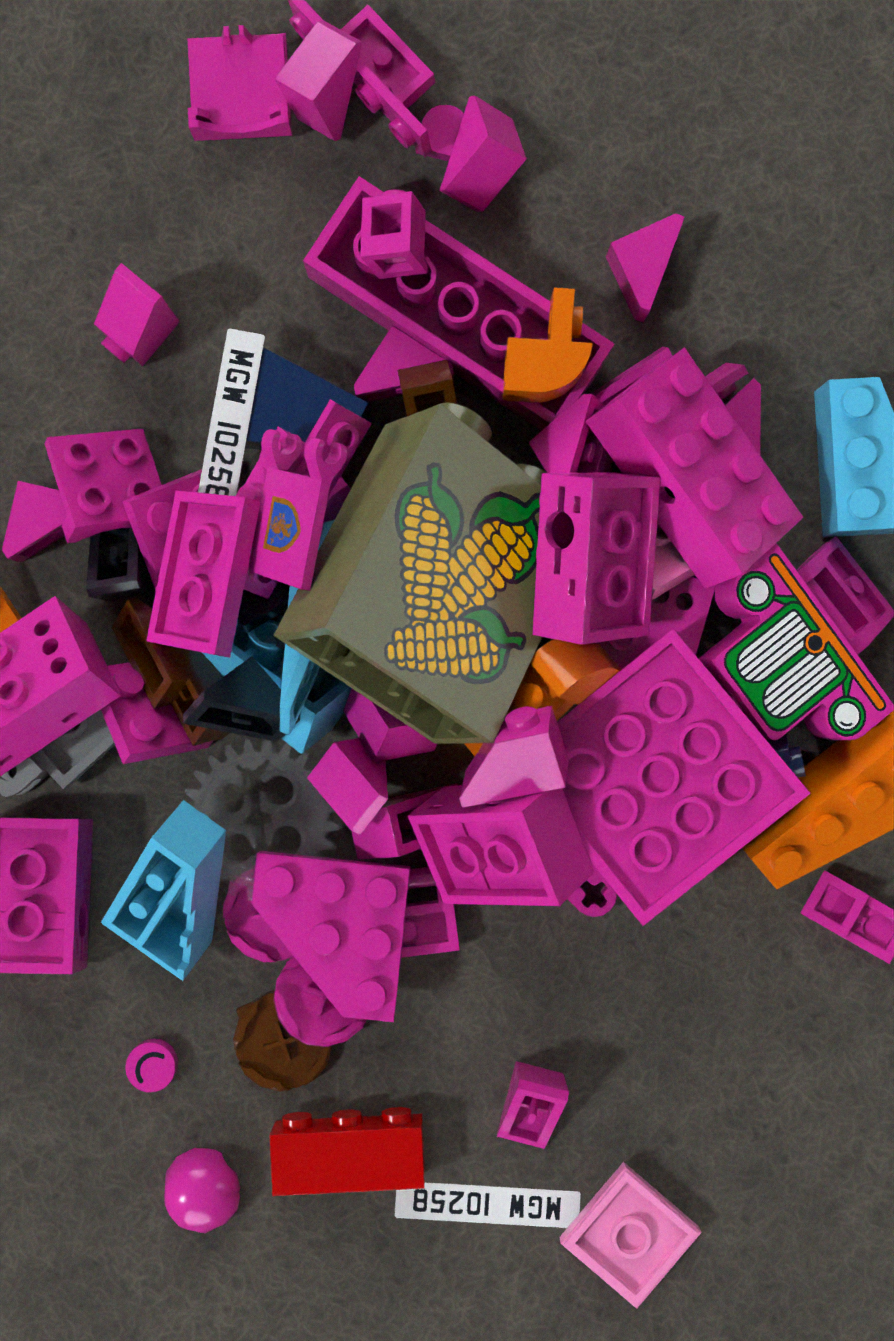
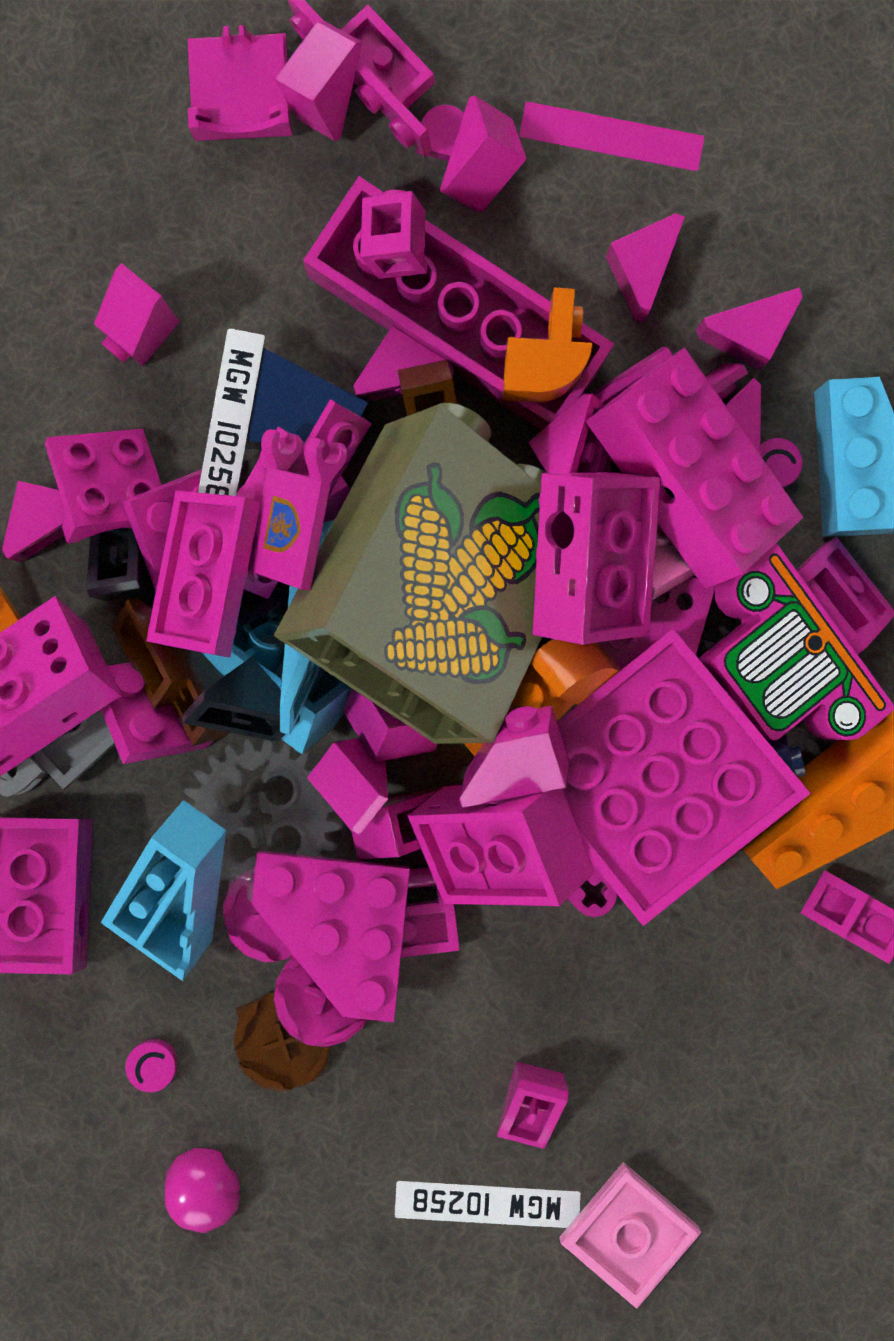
red brick [270,1107,425,1196] -> none
none -> dark pink sticker [519,102,704,171]
none -> dark pink slope [696,287,803,370]
none -> dark pink tile [760,438,802,488]

